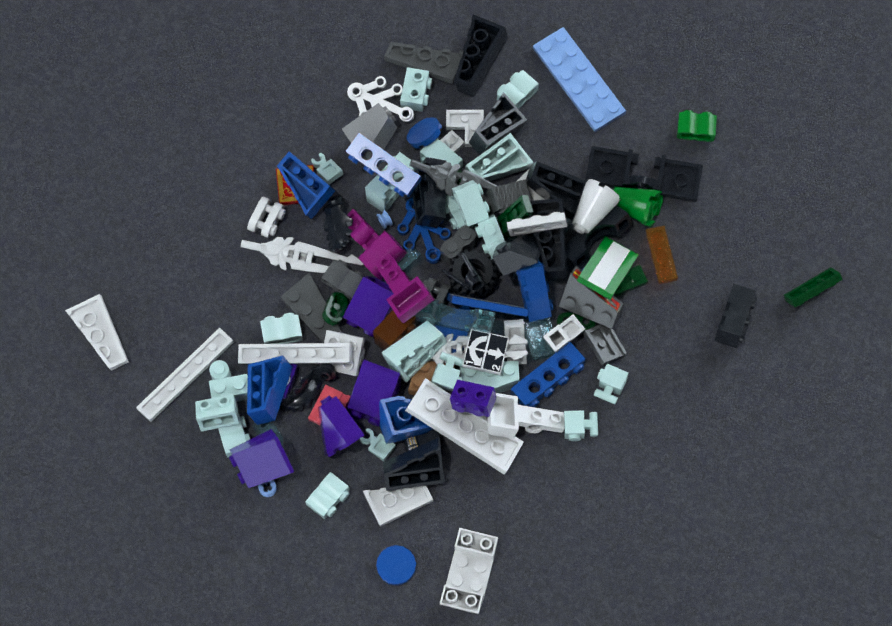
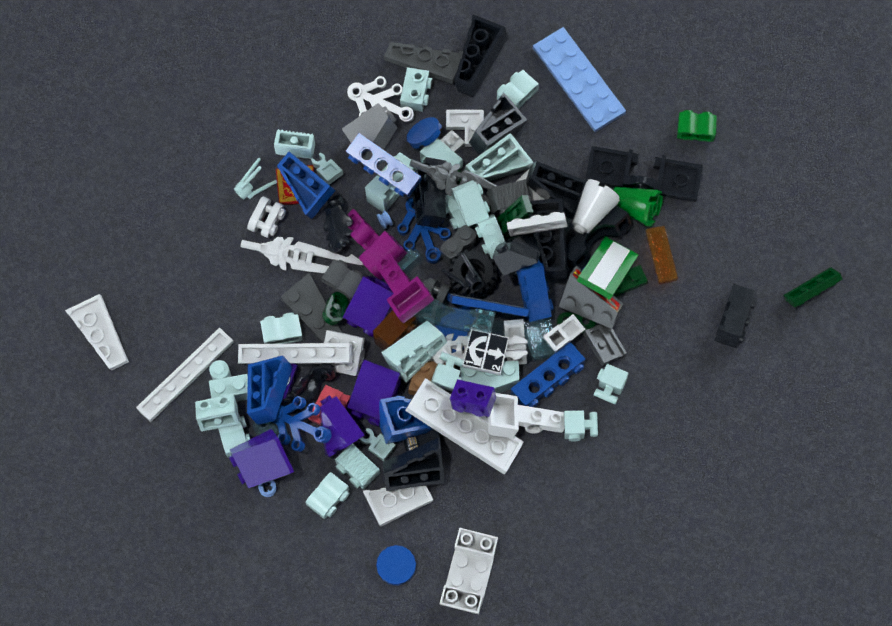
none -> light aqua plant [234,158,277,200]
none -> blue plant [272,396,331,452]
none -> light aqua brick [274,129,315,159]
none -> light aqua brick [335,443,380,490]

